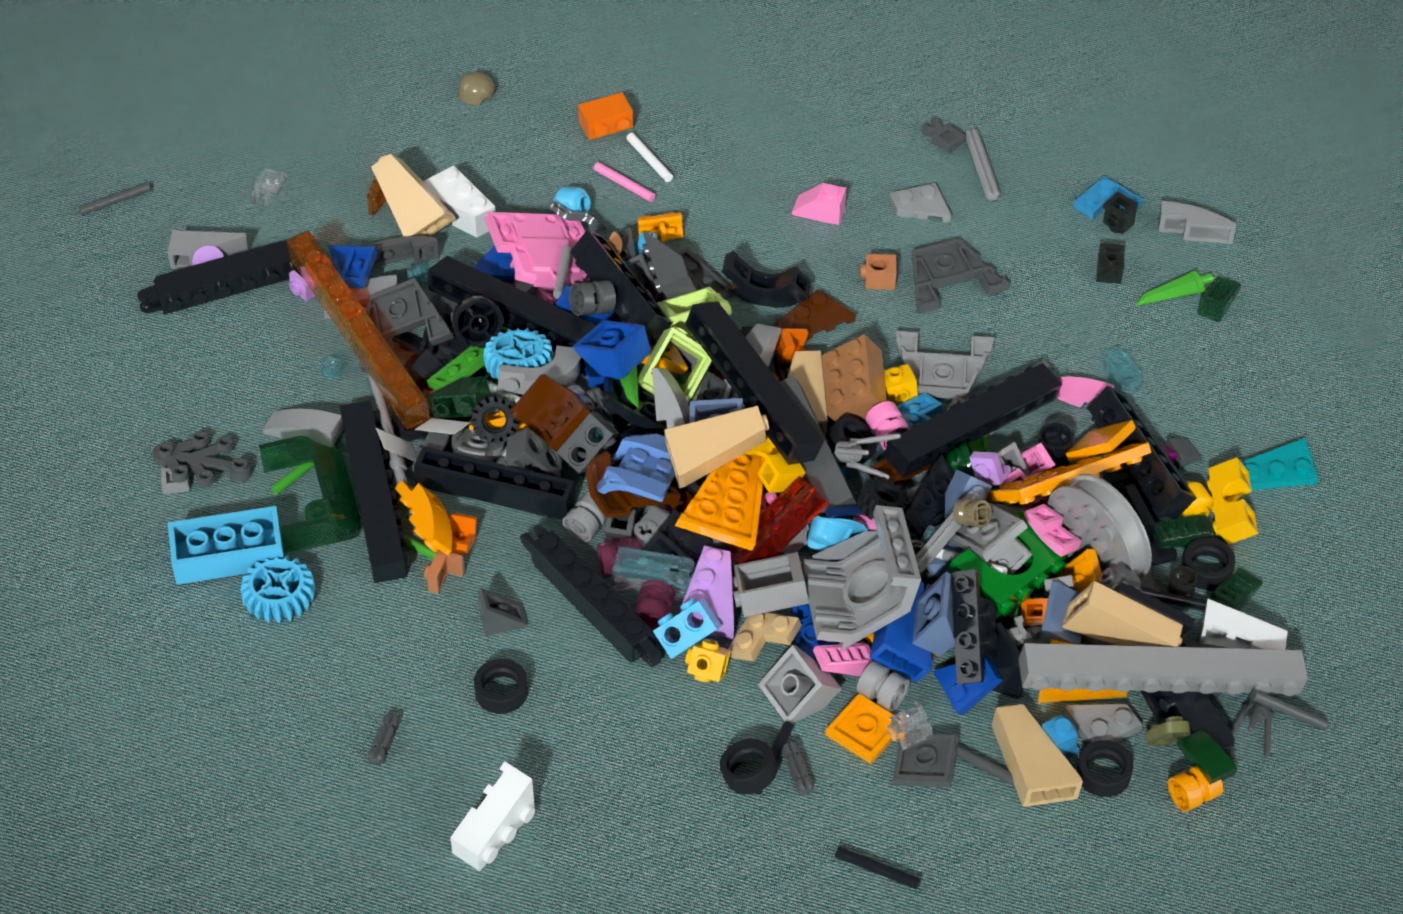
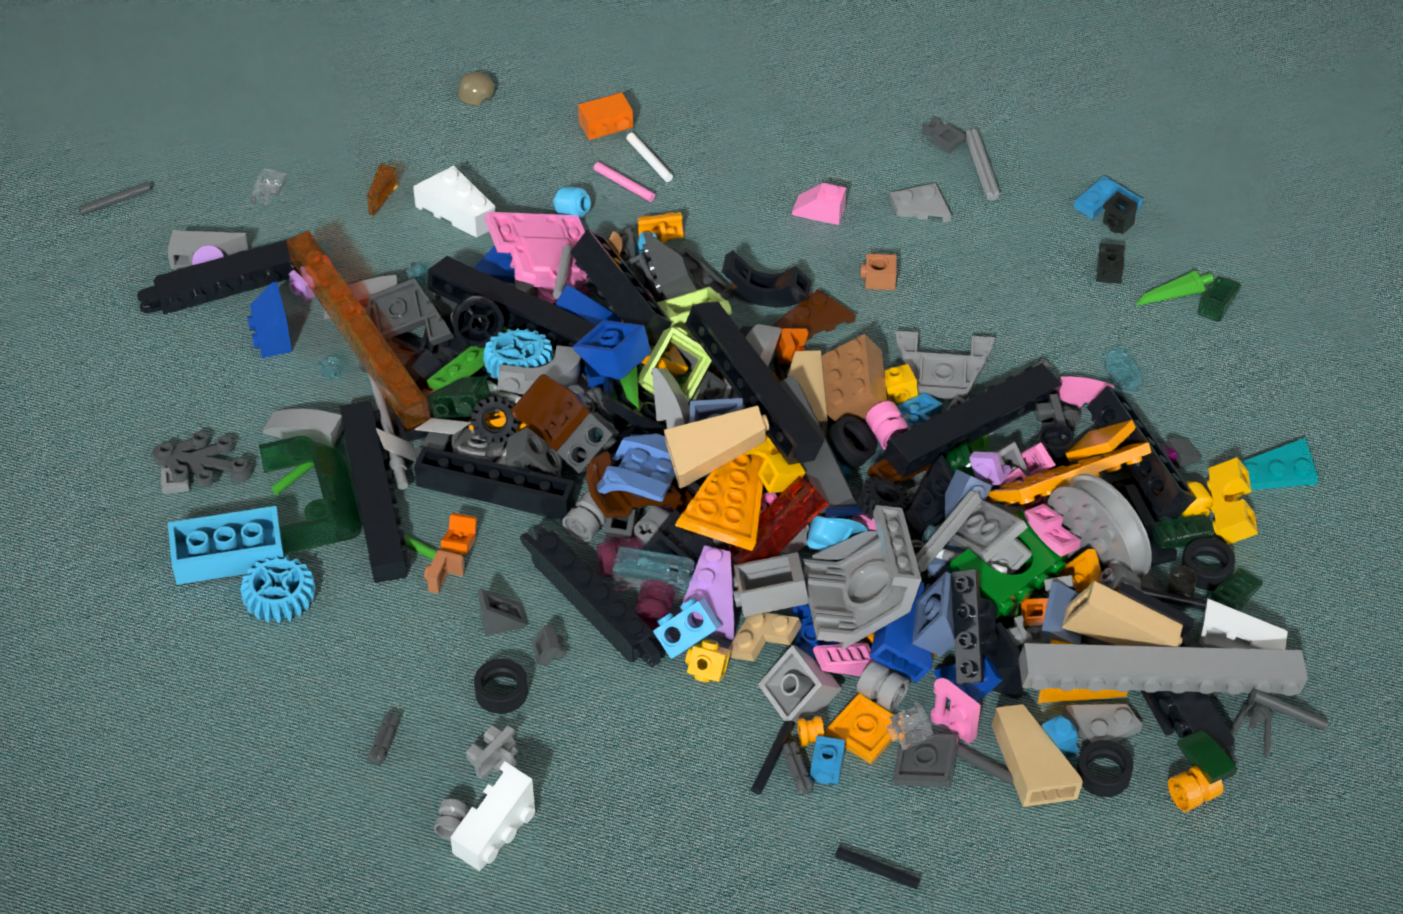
blue wing [329,245,377,288] -> none
dark grey slope [367,236,439,268] -> none
tan slope [371,154,456,237] -> none
light orange slope [395,480,452,555] -> none
dark grey hair [549,200,607,231] -> none
dark grey wheel [569,280,616,316] -> none
black tyre [719,739,778,794] -> none
light grey plant [835,434,901,480] -> none
dark grey wing [912,238,1009,314] -> none
dark tan wheel [953,498,992,528] -> none
olive plate [1146,716,1191,746] -> none
light grey slope [1158,200,1236,244] -> none
none -> blue slope [247,282,292,358]
none -> light grey wheel [434,799,469,840]
none -> light grey hips [466,725,518,780]
none -> dark grey tile [532,625,567,666]
none -> light orange wheel [797,716,824,747]
none -> dark azure brick [810,736,845,785]
none -> bright pink plate [930,678,981,744]
none -> dark grey hips [1035,394,1080,431]

